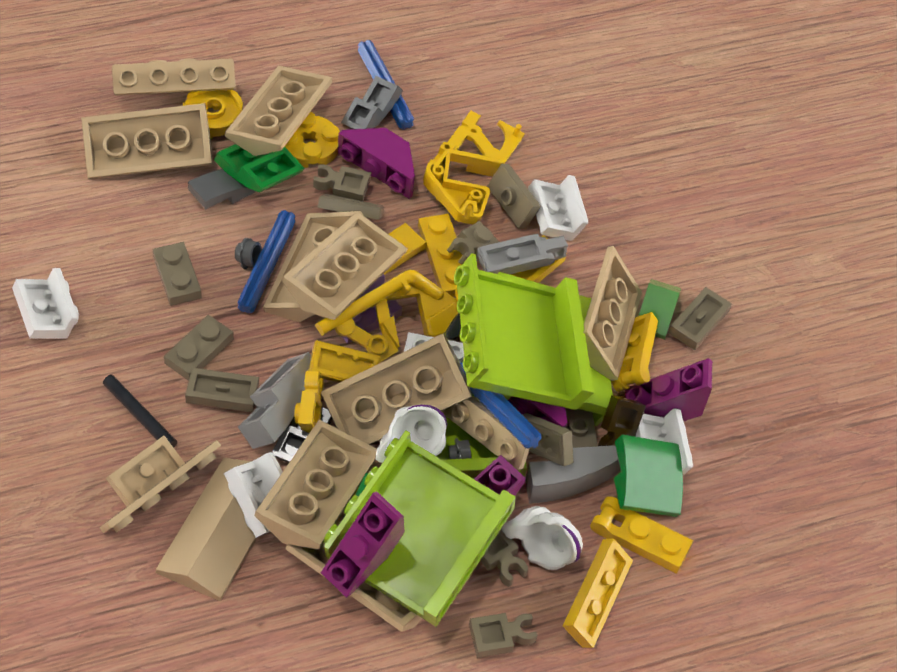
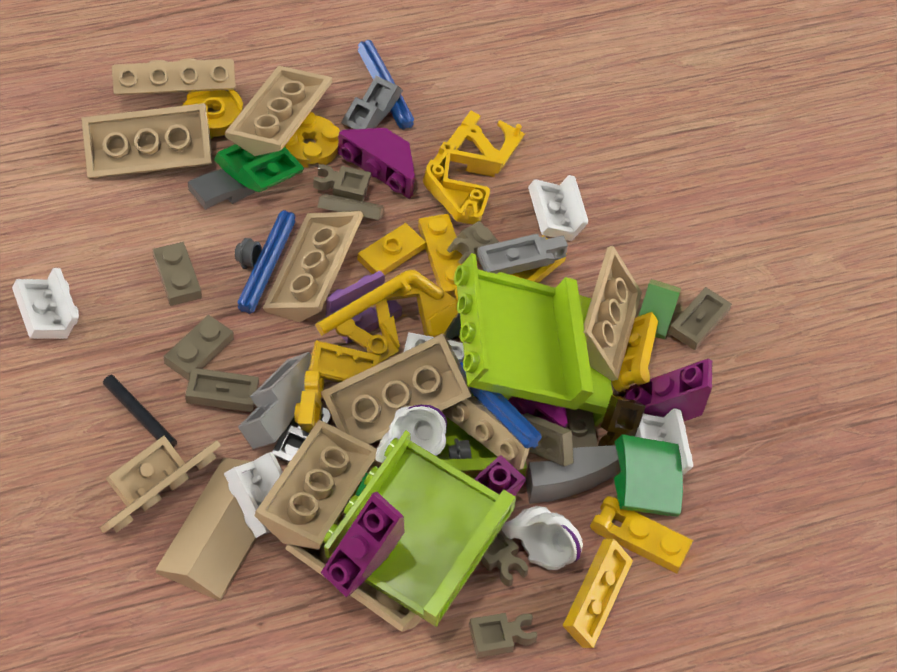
tan slope [282,212,408,320] -> none
dark tan plate [487,164,541,229] -> none

